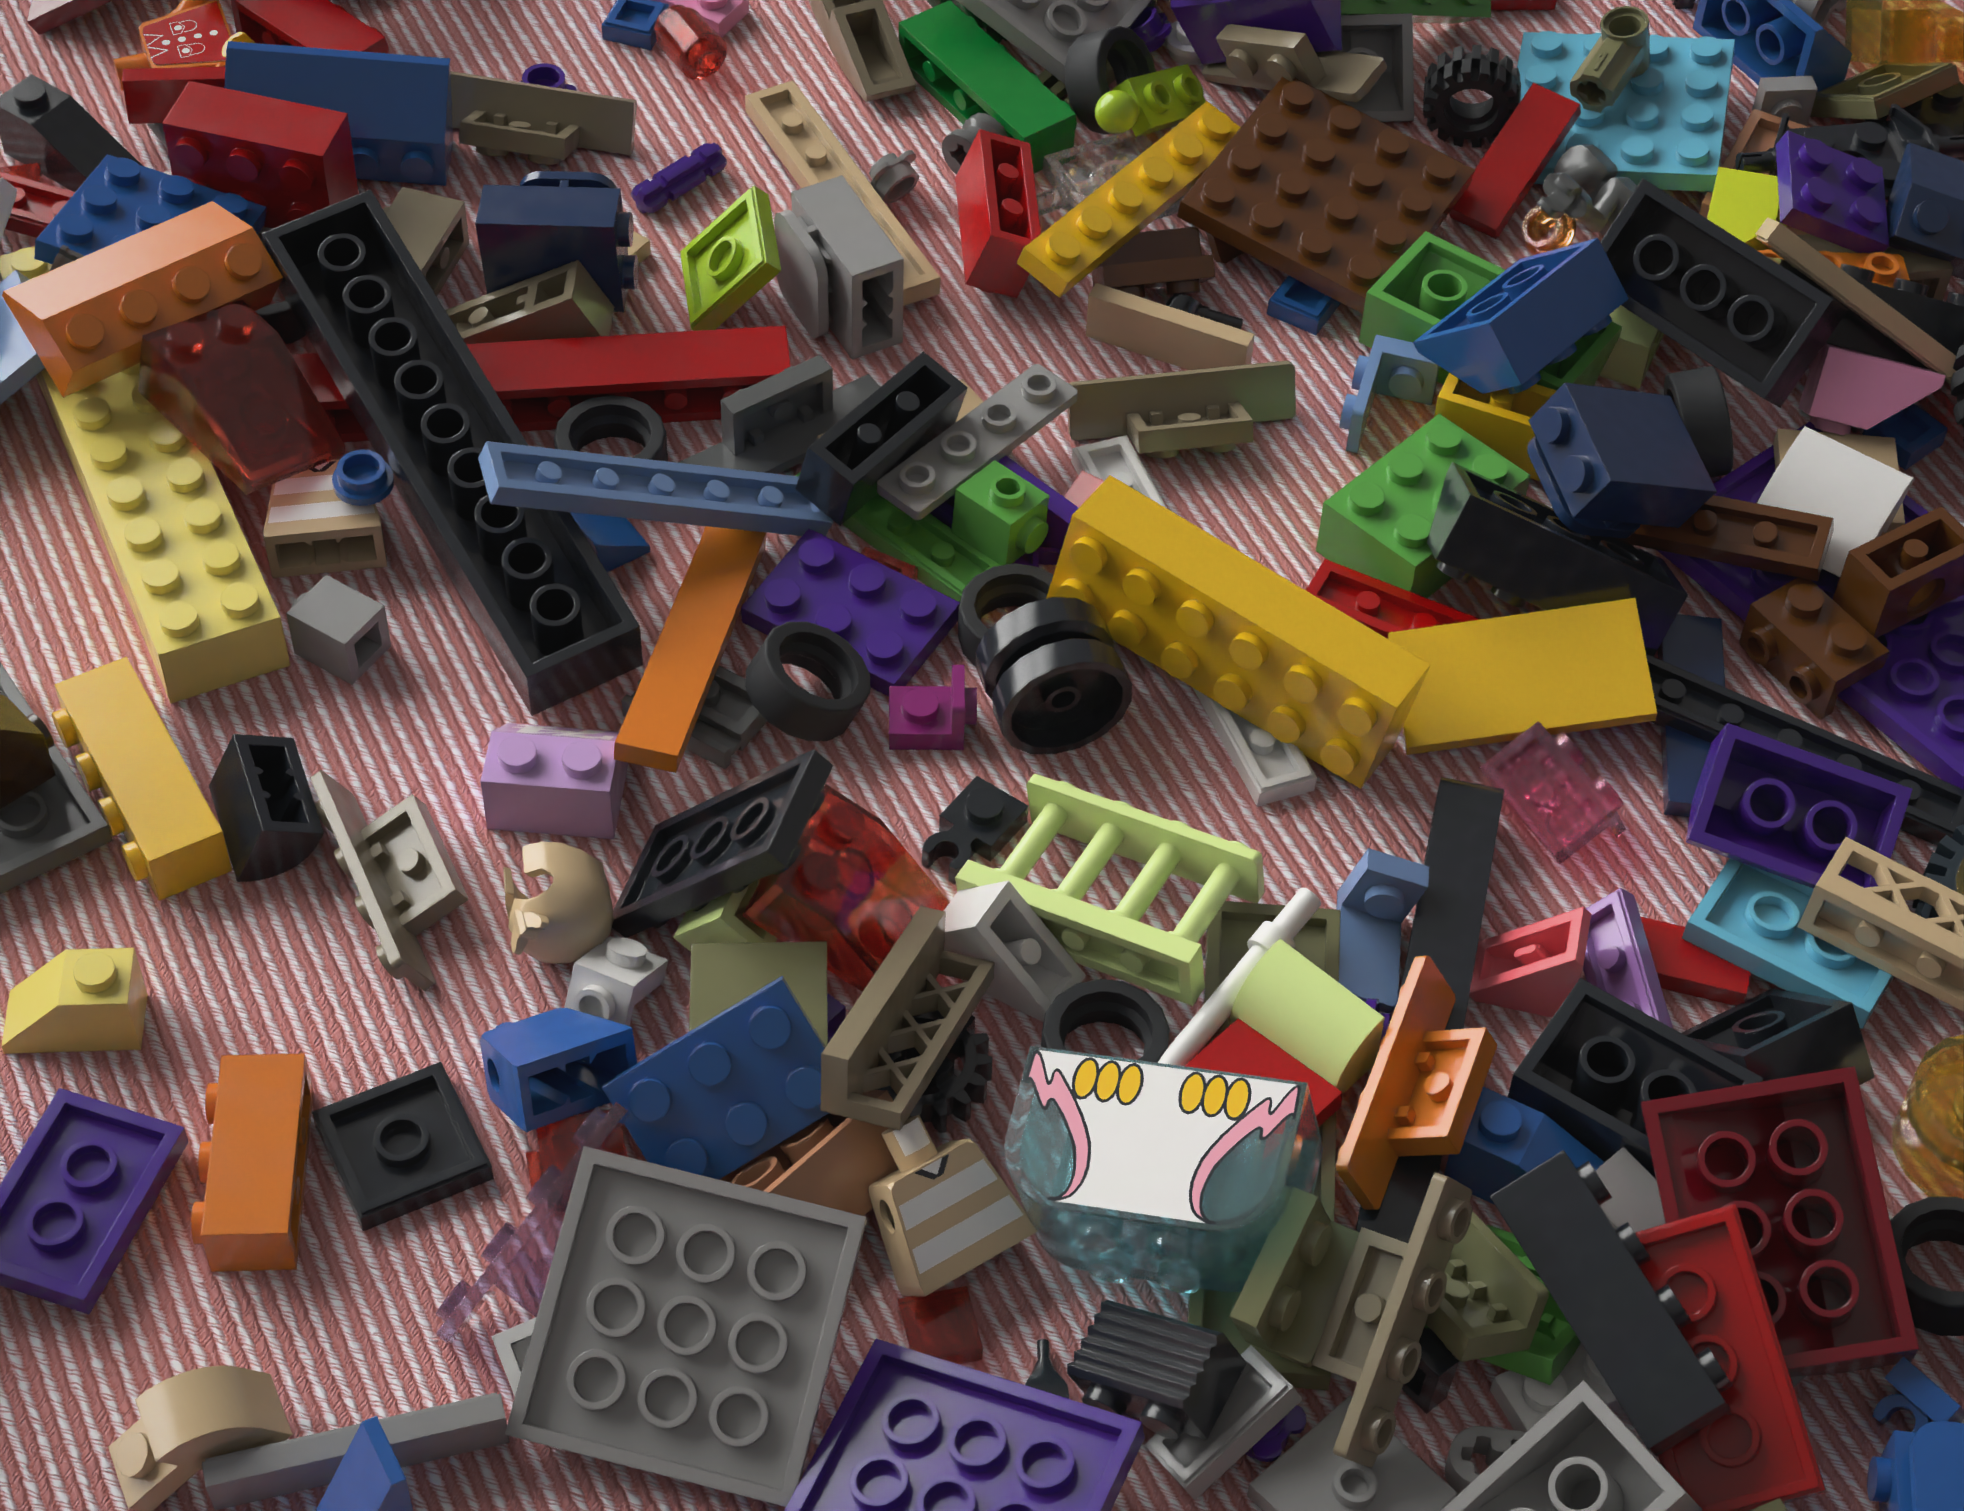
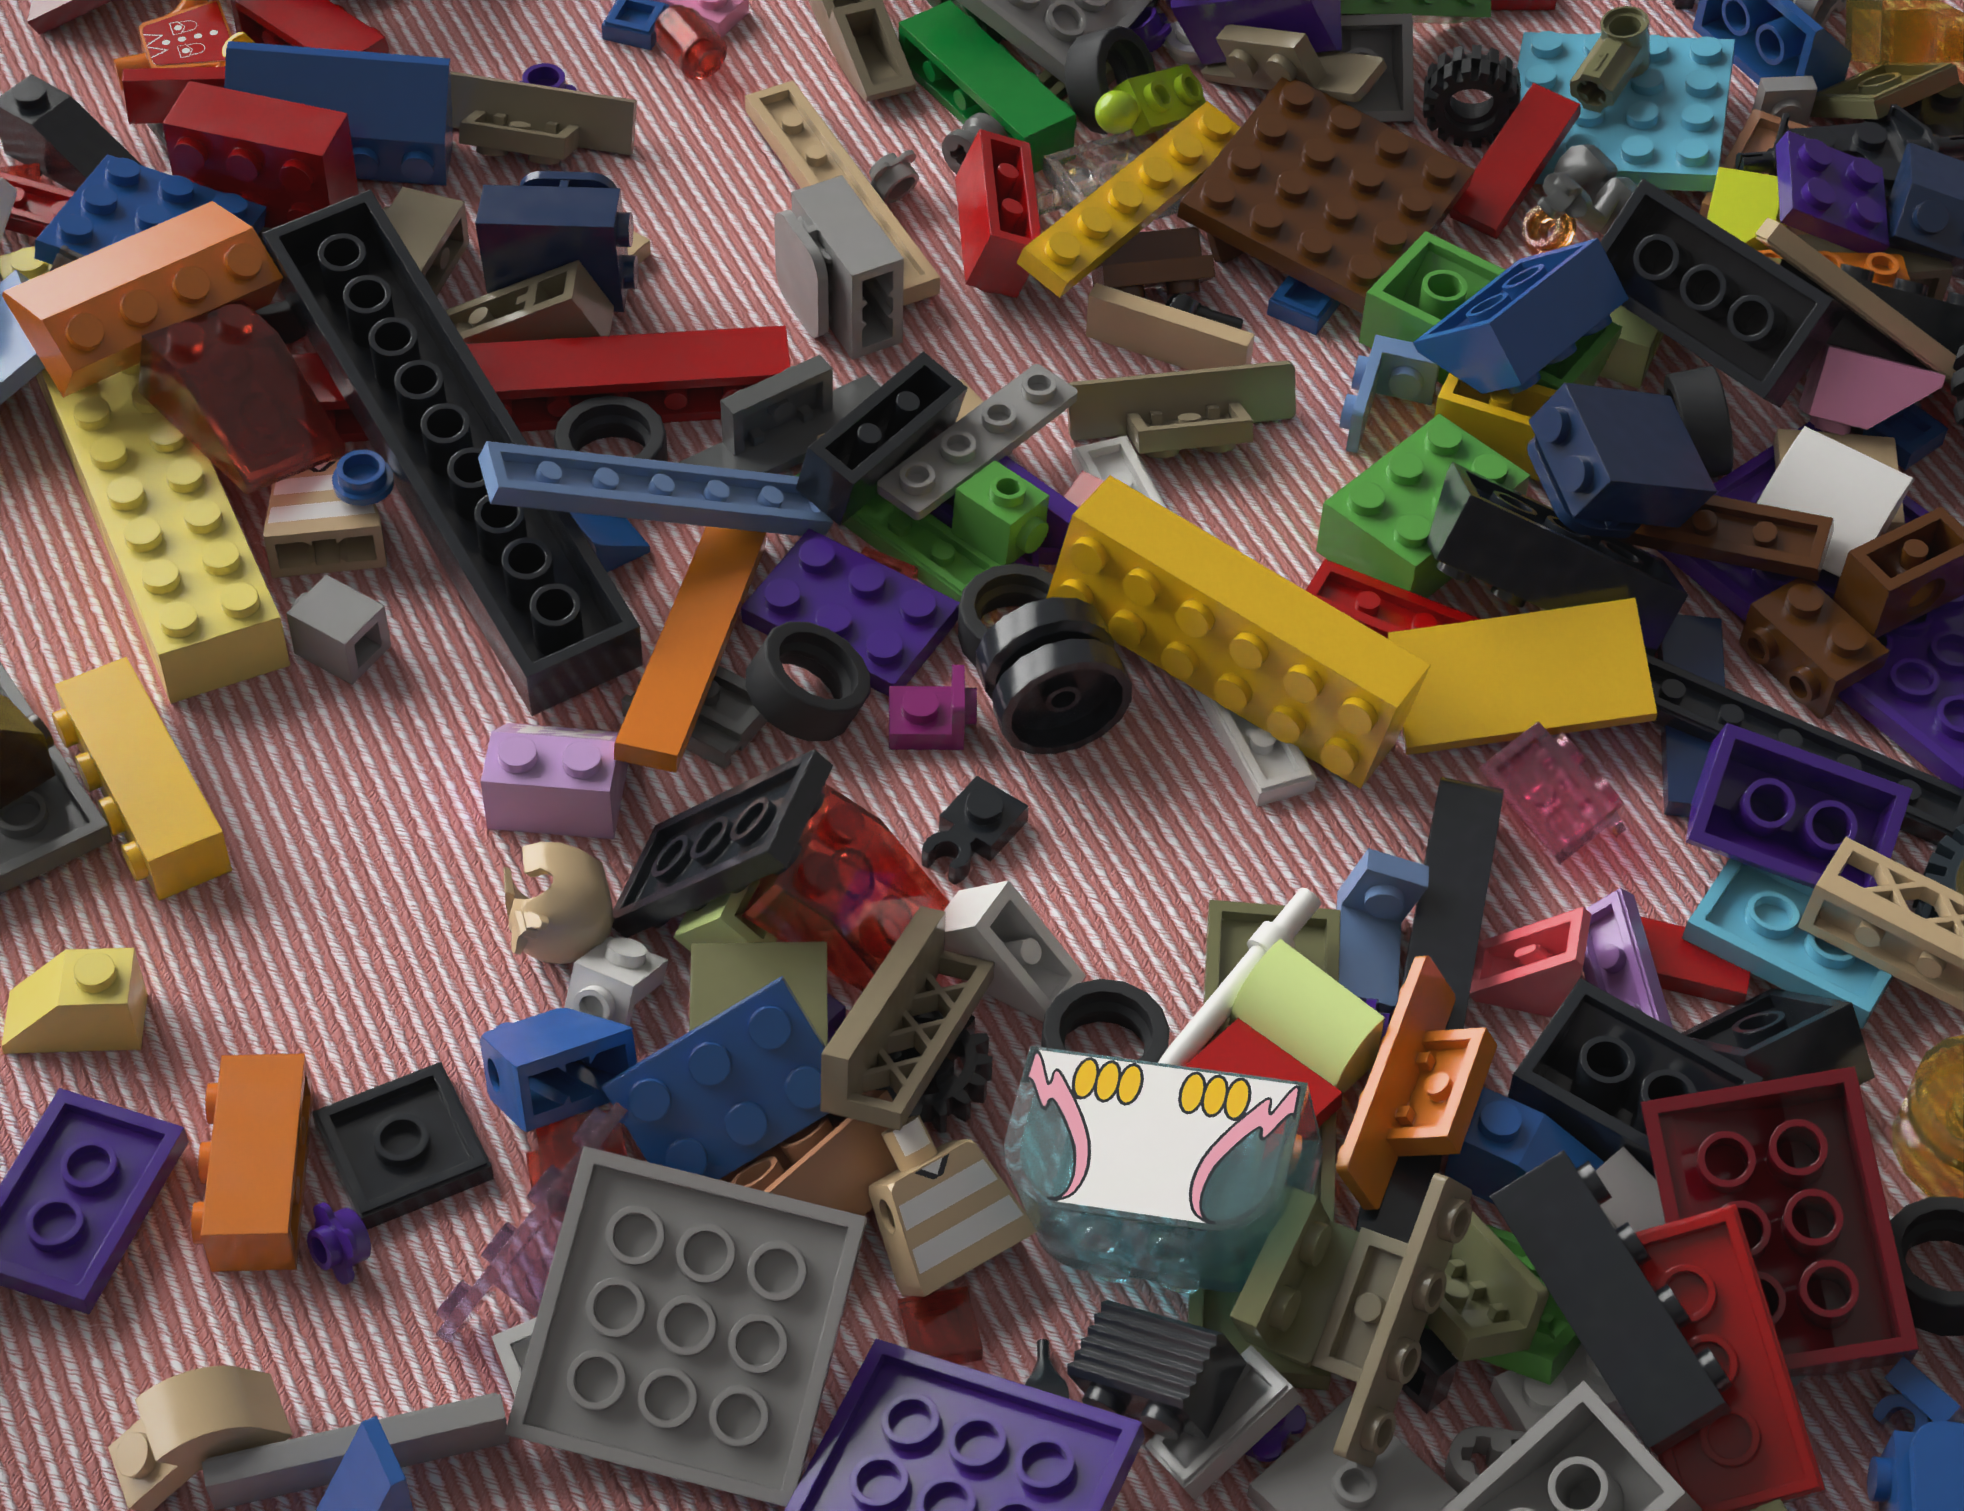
black brick [209,734,324,882] -> none
dark tan bracket [310,770,469,991] -> none
dark purple axle [631,143,727,213] -> none
lime tile [680,186,781,331] -> none
yellowish green fence [955,774,1265,1006] -> none
none -> dark purple plate [307,1202,371,1285]

